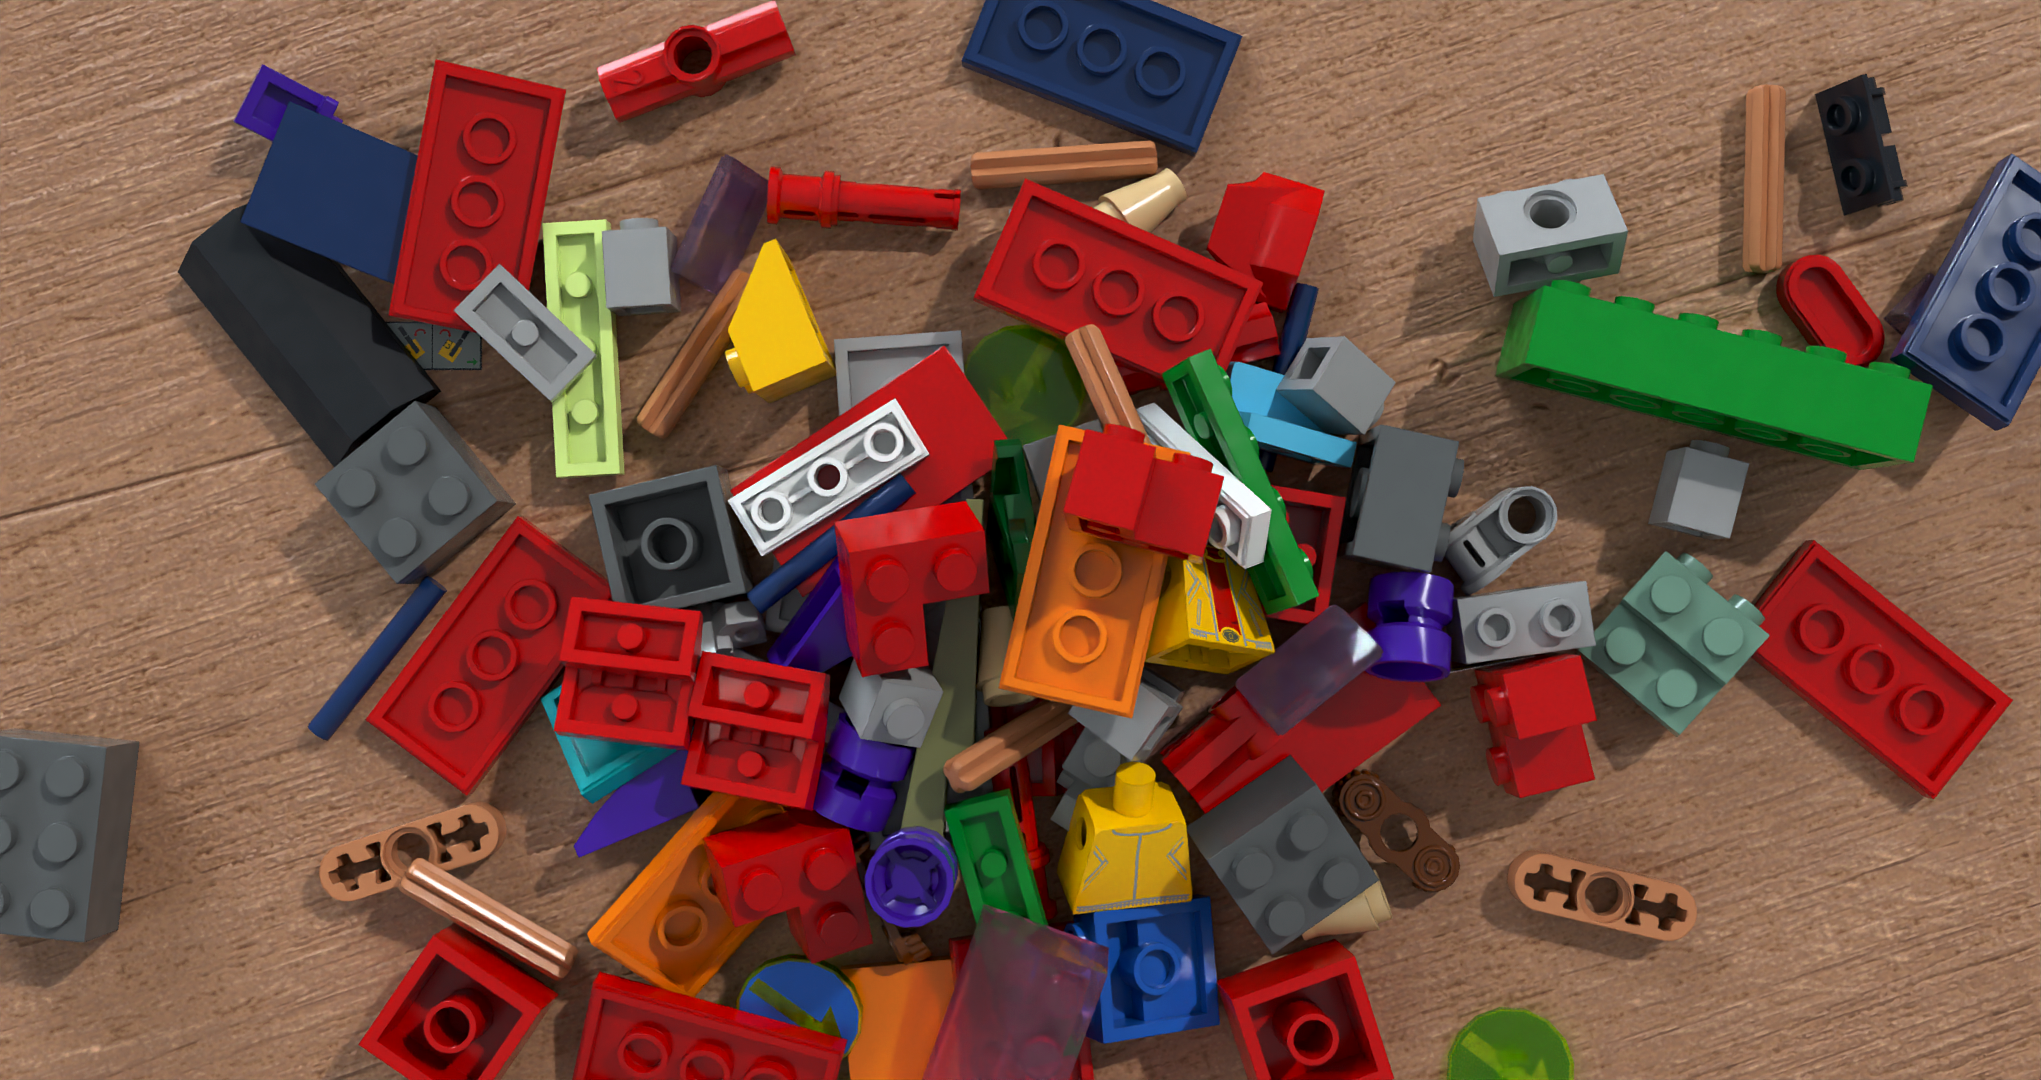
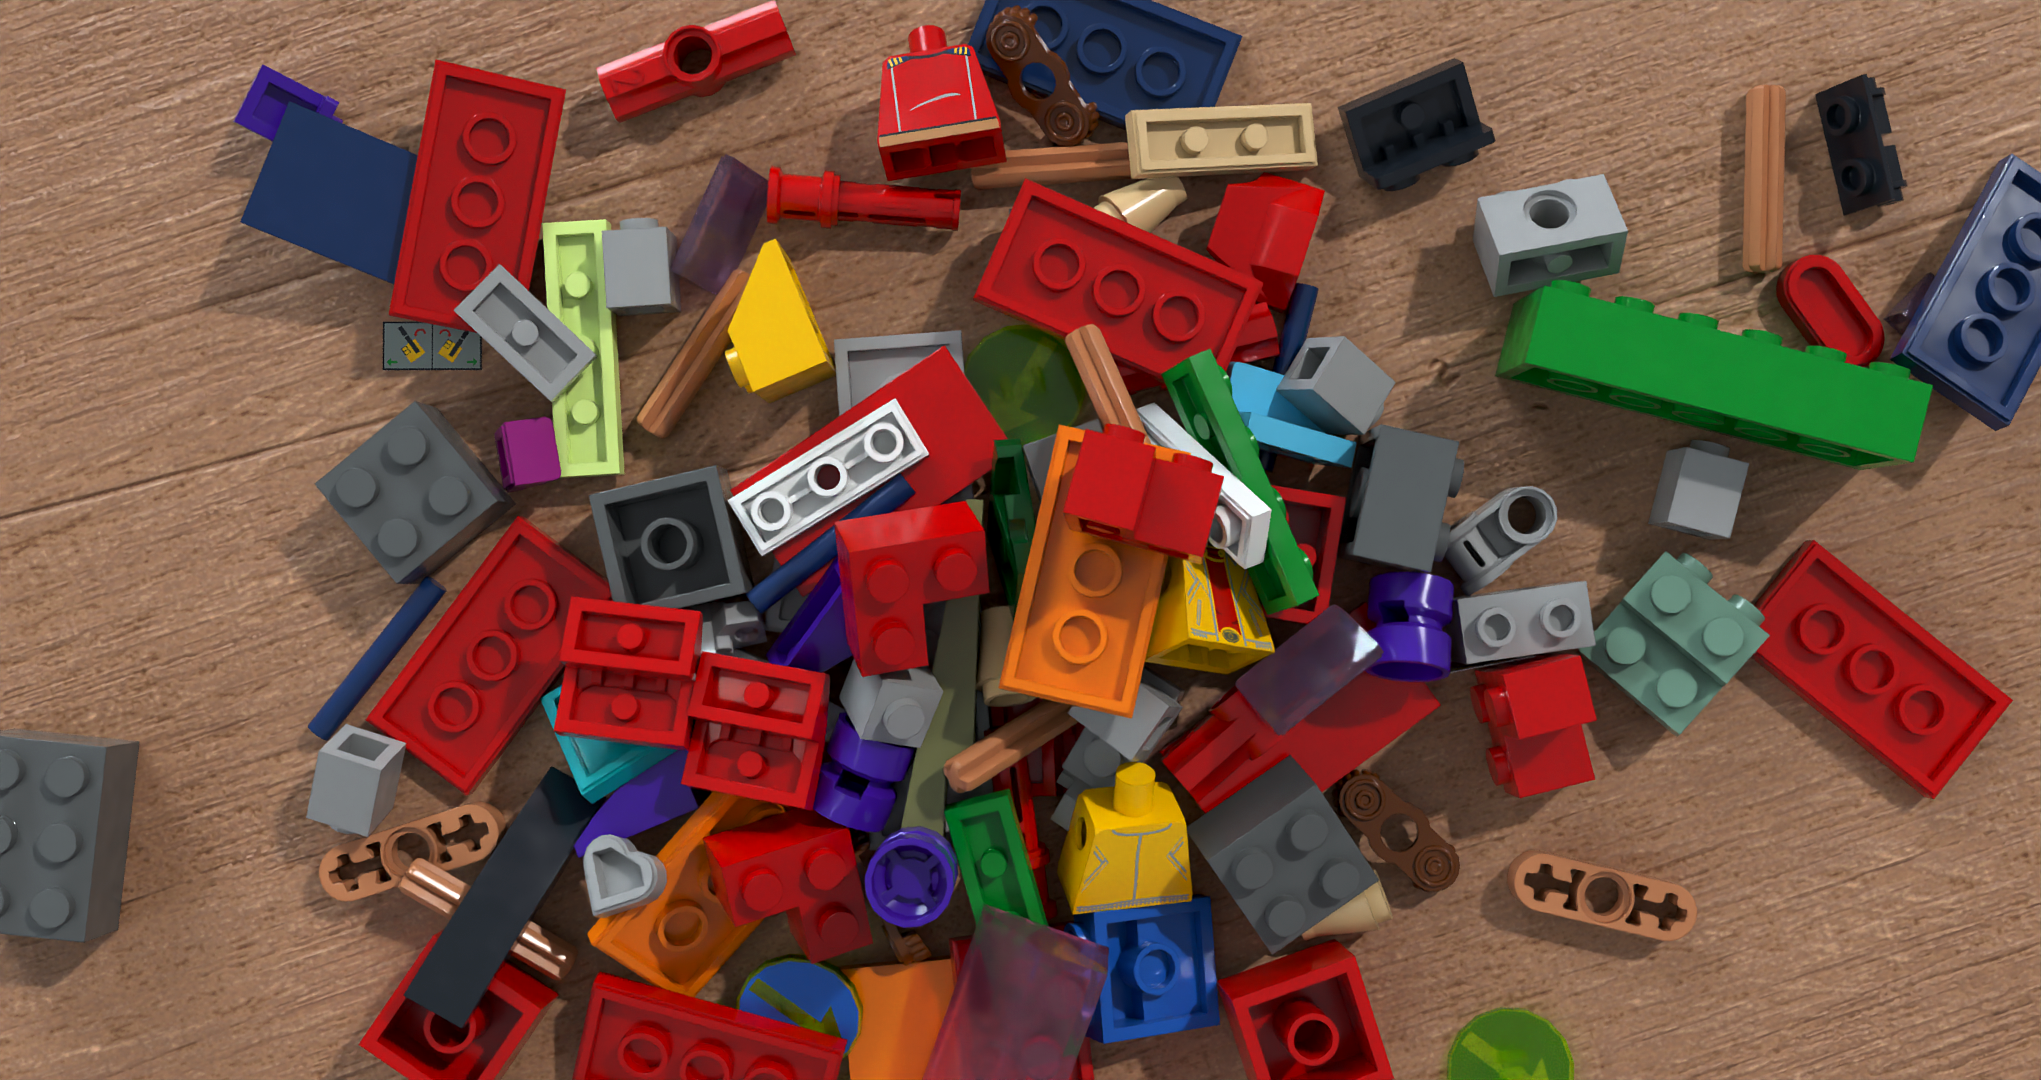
black piece [178,204,441,467] -> none
none -> light grey brick [306,724,406,837]
none -> black slope [403,766,607,1028]
none -> magenta slope [494,417,561,493]
none -> light grey tile [583,834,667,918]
none -> red torso [877,25,1007,181]
none -> reddish brown piece [986,5,1100,146]
none -> tan tile [1125,103,1318,179]
none -> black bracket [1338,58,1496,191]

